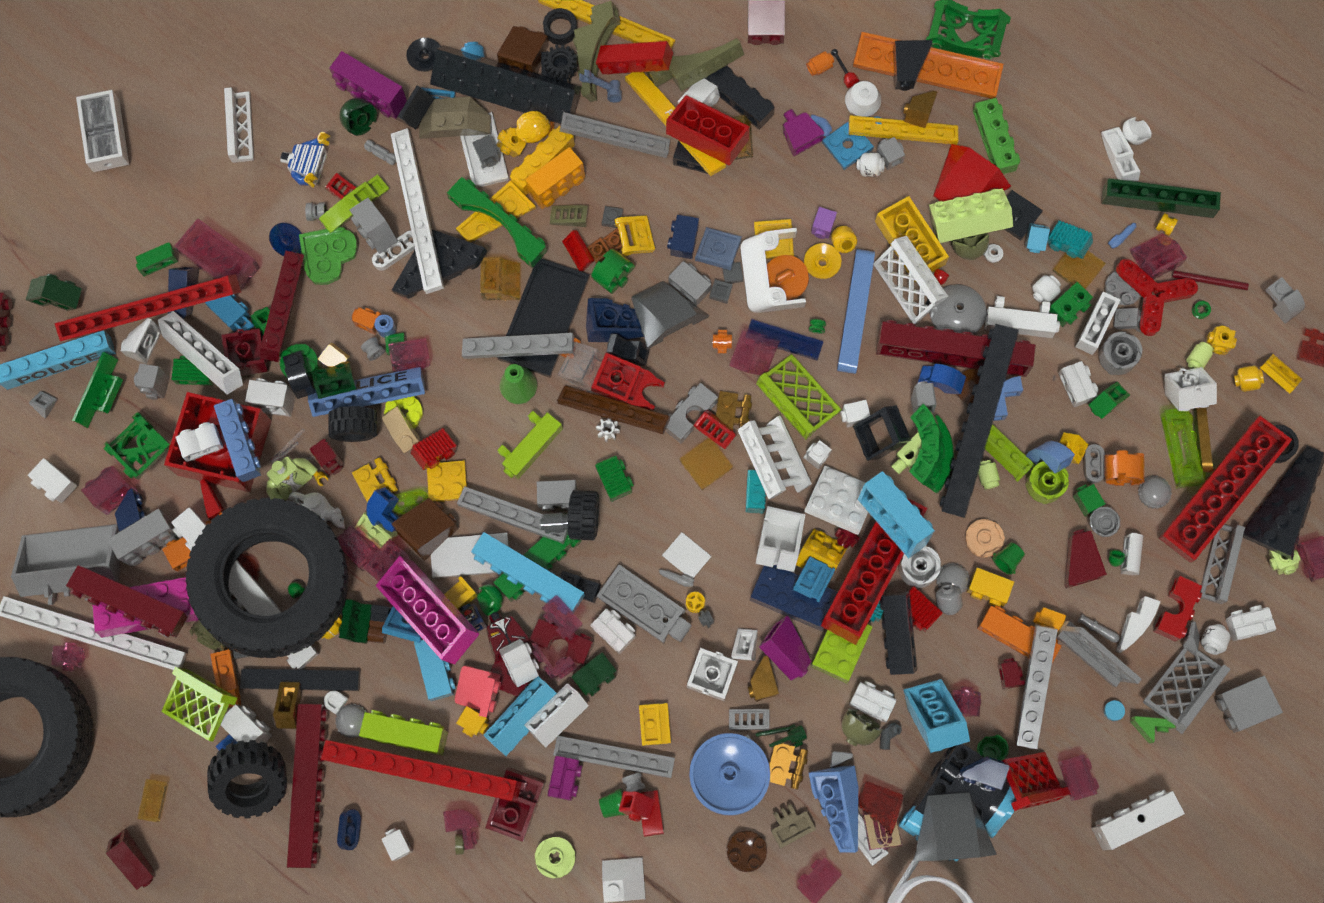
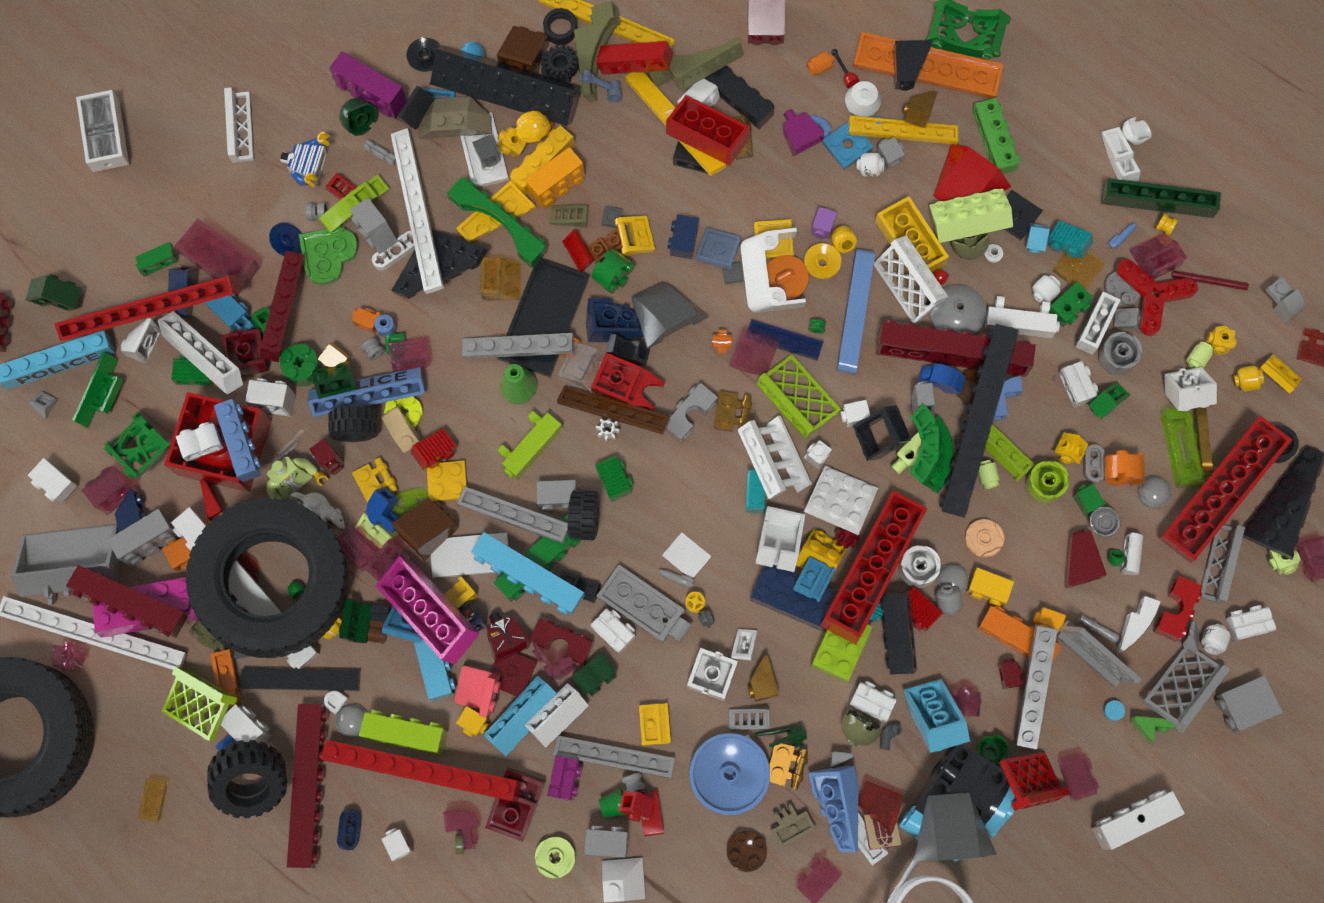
dark red slope [106,828,154,890] -> none
light grey brick [134,364,170,400] -> none
pearl gold slope [273,682,300,729] -> none
black brick [283,351,315,399] -> none
green hair [477,584,503,616] -> none
white brick [499,639,539,687] -> none
dark grey brick [540,513,568,534] -> none
clear pink bracket [542,595,582,640] -> none
light grey plate [559,112,670,158] -> none
light grey brick [668,261,711,306] -> none
clear yellow tile [679,438,733,490] -> none
red slope [693,410,737,449] -> none
dark grey plate [709,280,733,304] -> none
magenta slope [759,616,811,681] -> none
medium azure brick [857,471,935,559] -> none
slope [960,756,1010,791] -> none
green piece [992,542,1025,575] -> none
medium blue brick [1026,441,1075,473] -> none
green bush [1192,301,1211,319] -> none
none -> light grey brick [584,826,629,858]

